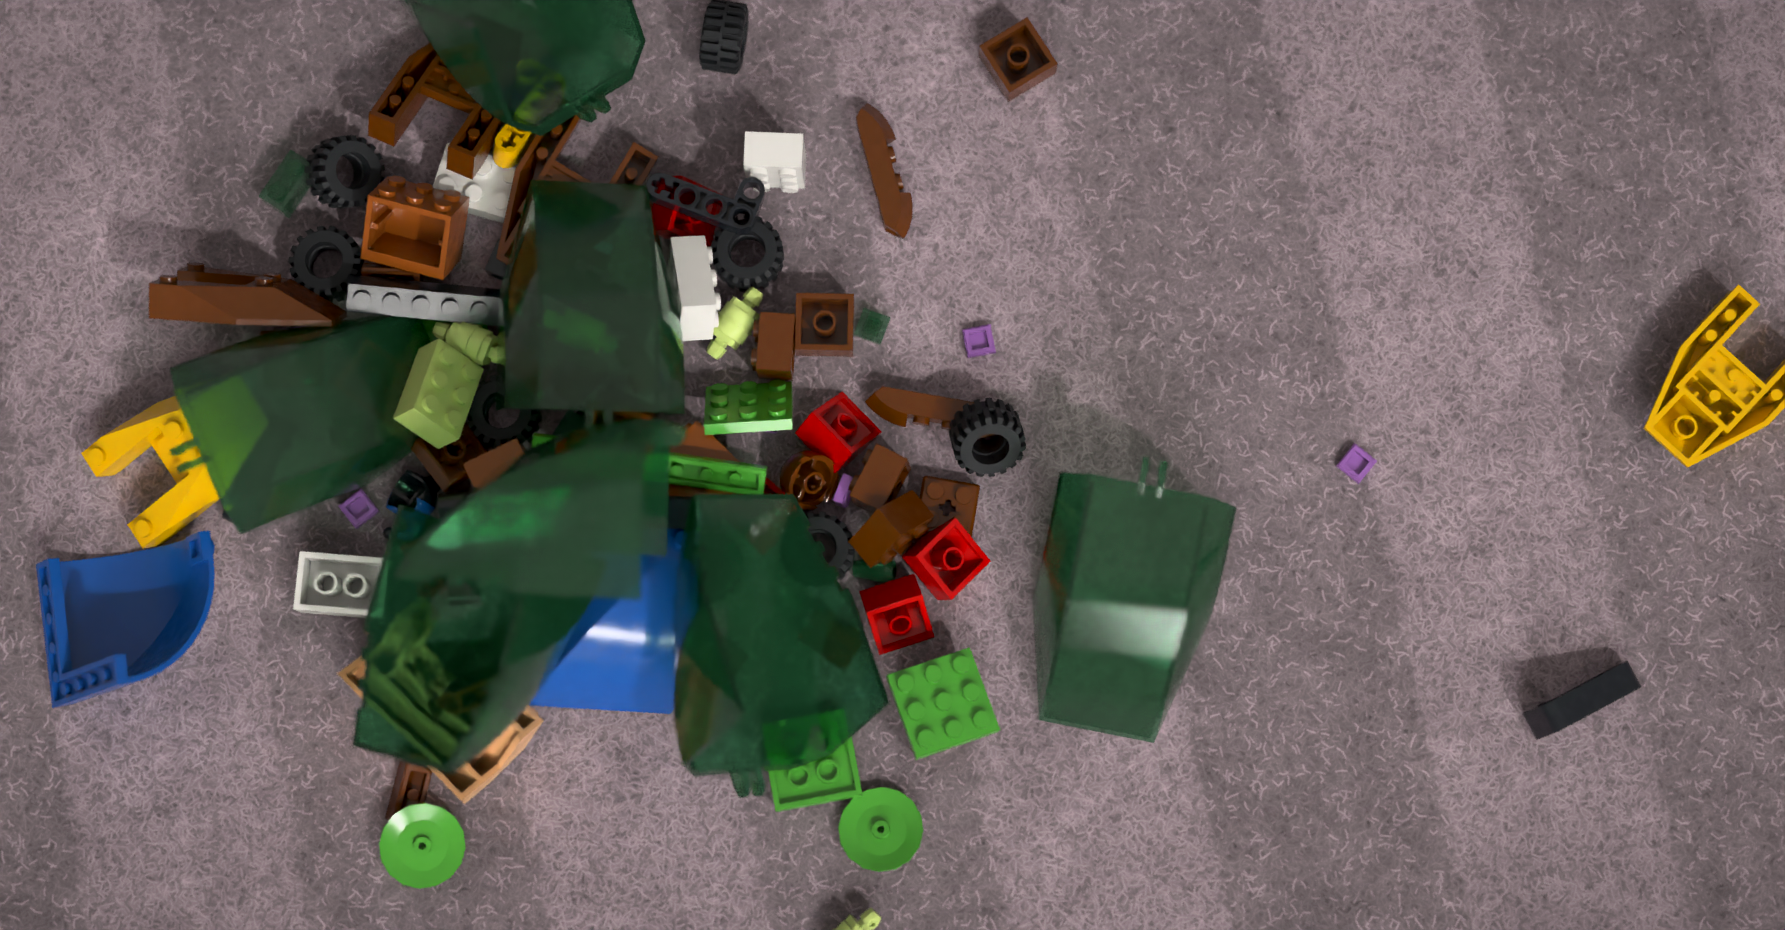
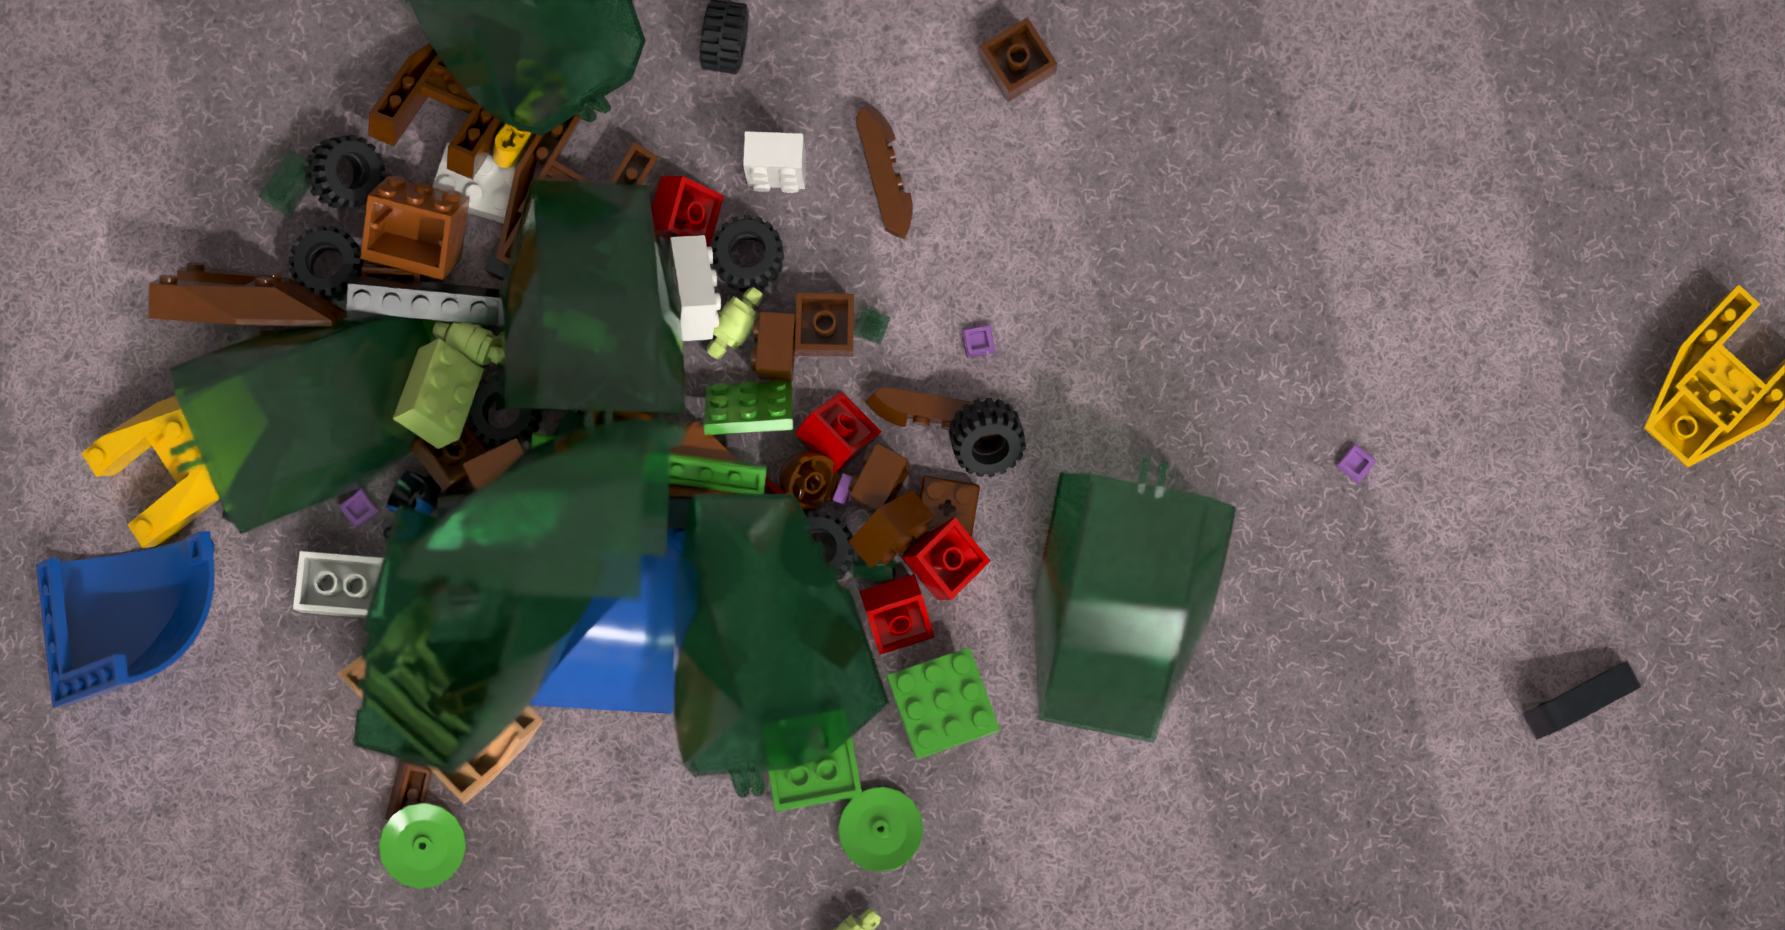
black beam [647,173,765,235] -> none

